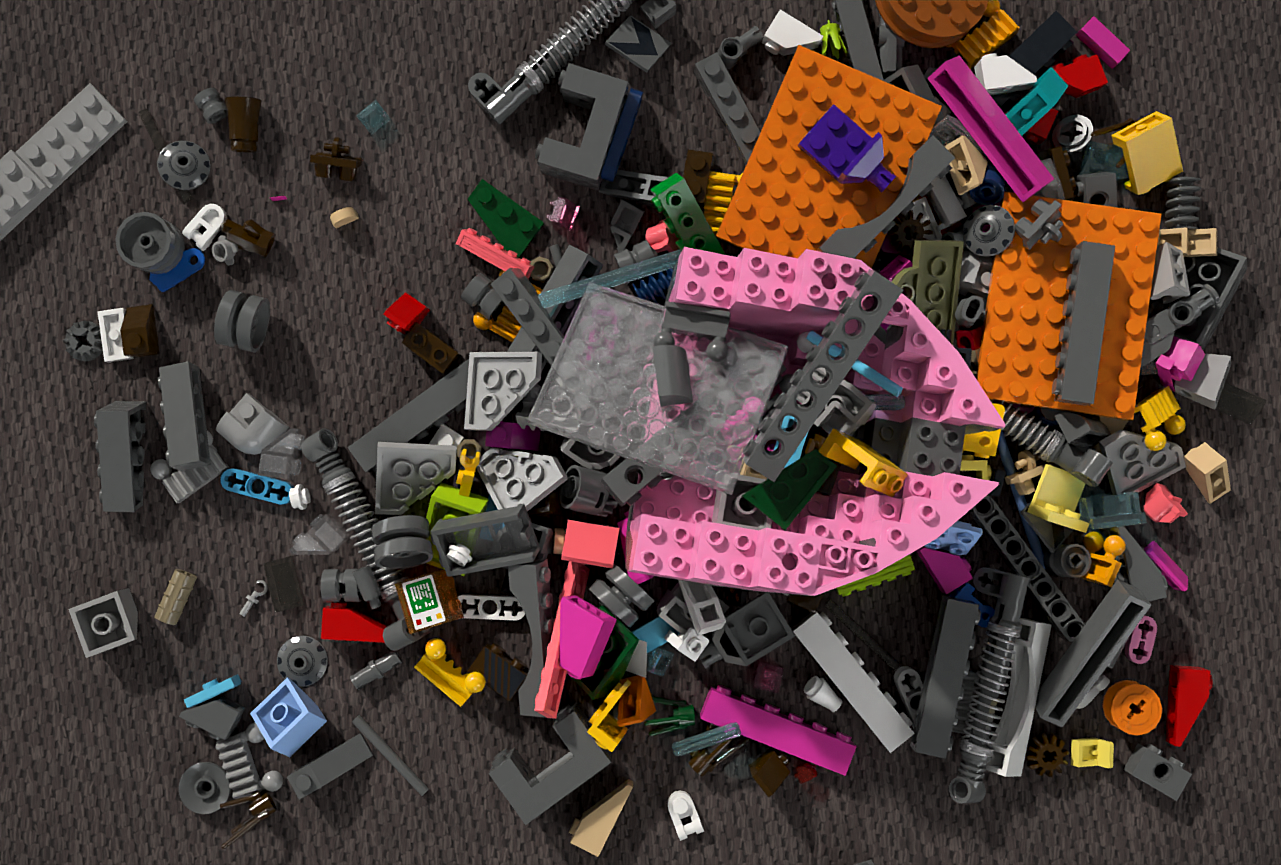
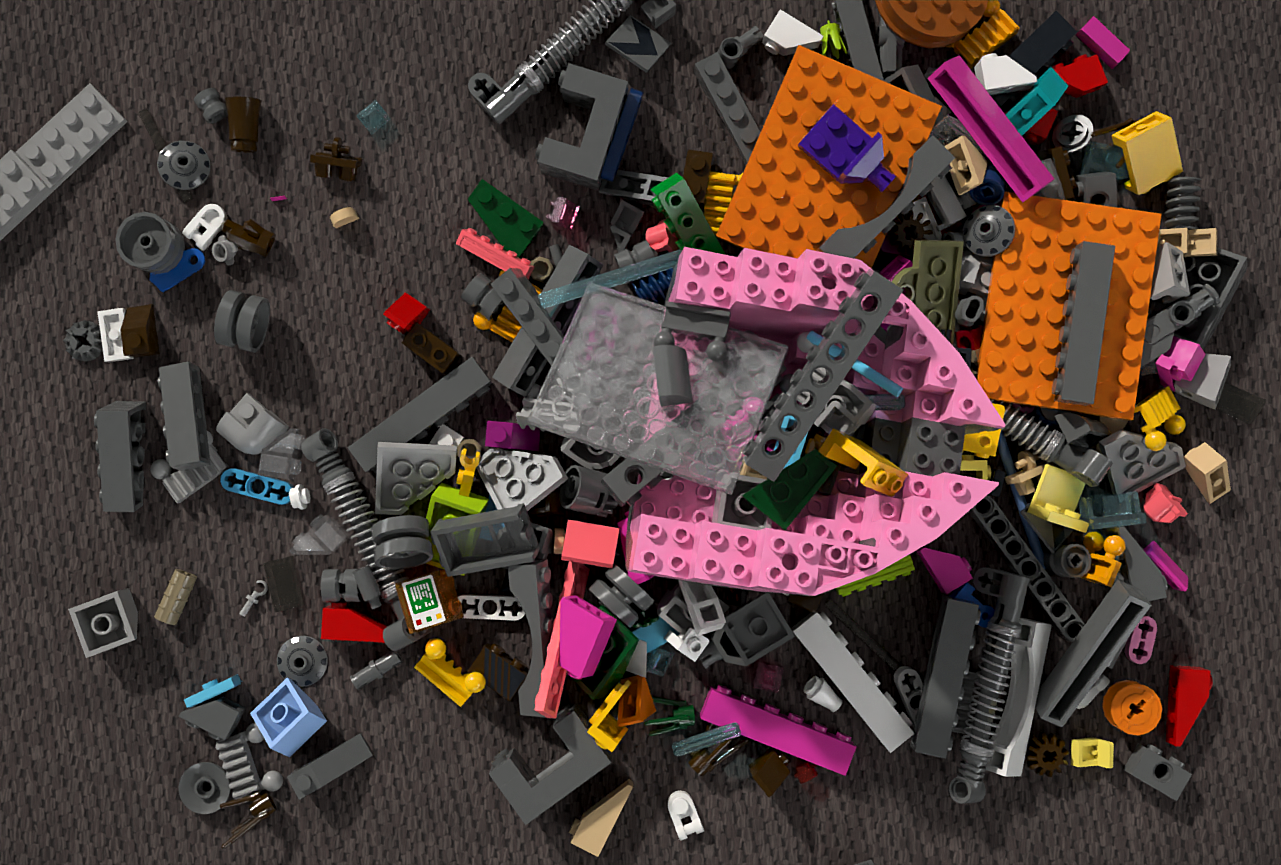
dark grey bar [352,715,429,796] -> none
white plate [447,543,472,567] -> none
light grey plate [464,352,542,431] -> none
light blue bracket [925,521,982,555] -> none
dark grey hips [1014,199,1064,250] -> none
none -> dark green plant [632,610,660,628]

